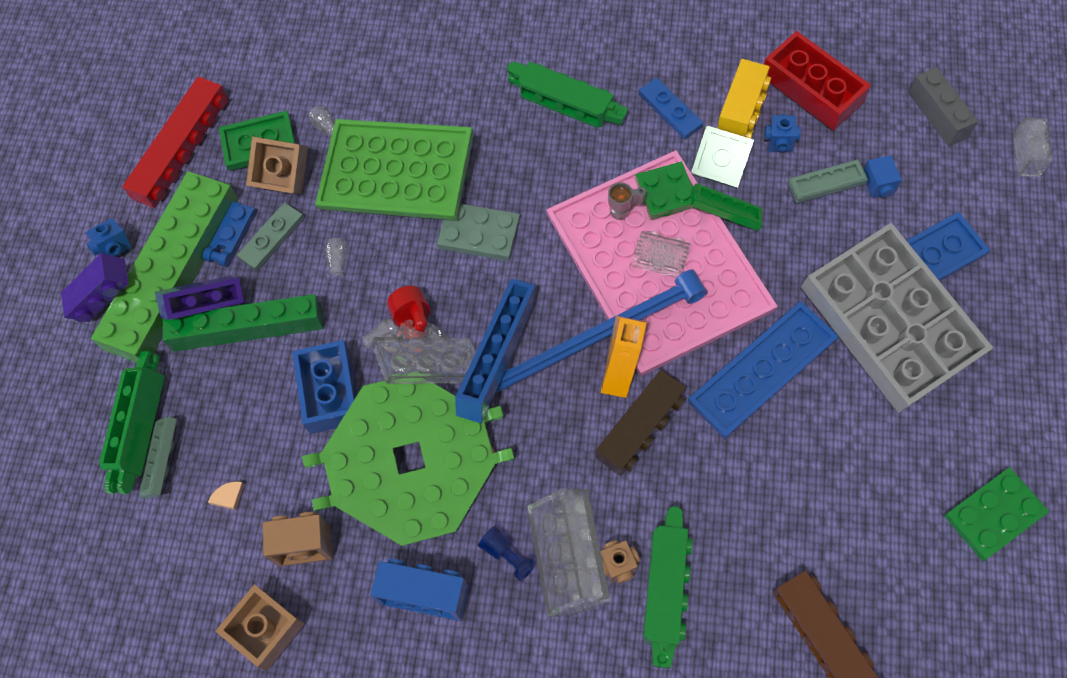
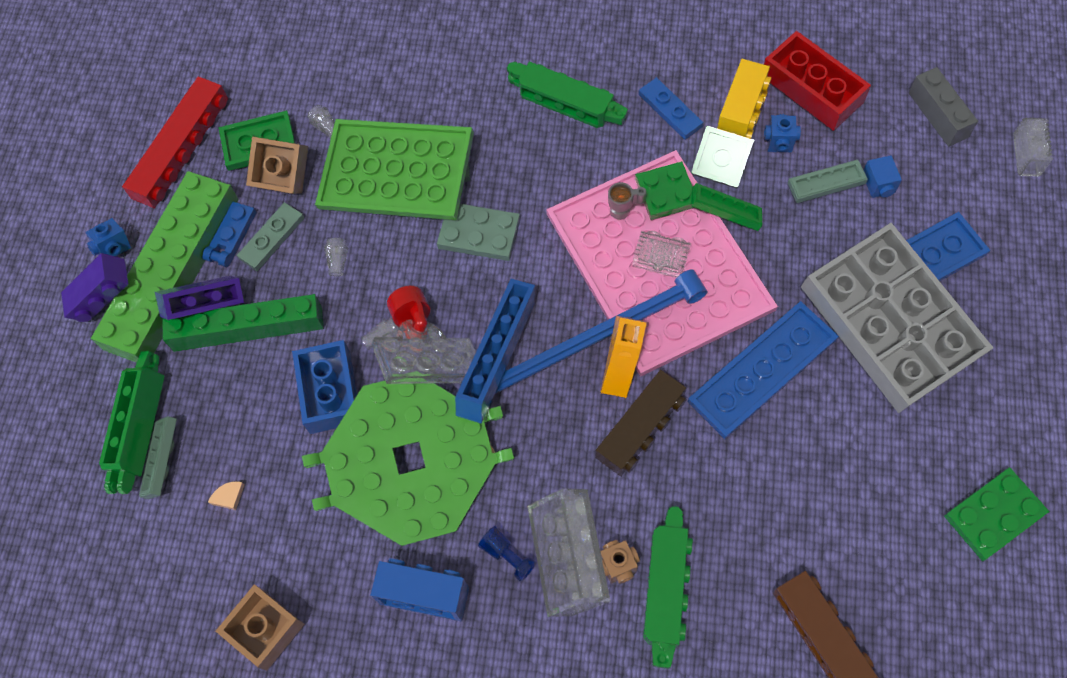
medium nougat brick [263,512,333,567] -> none

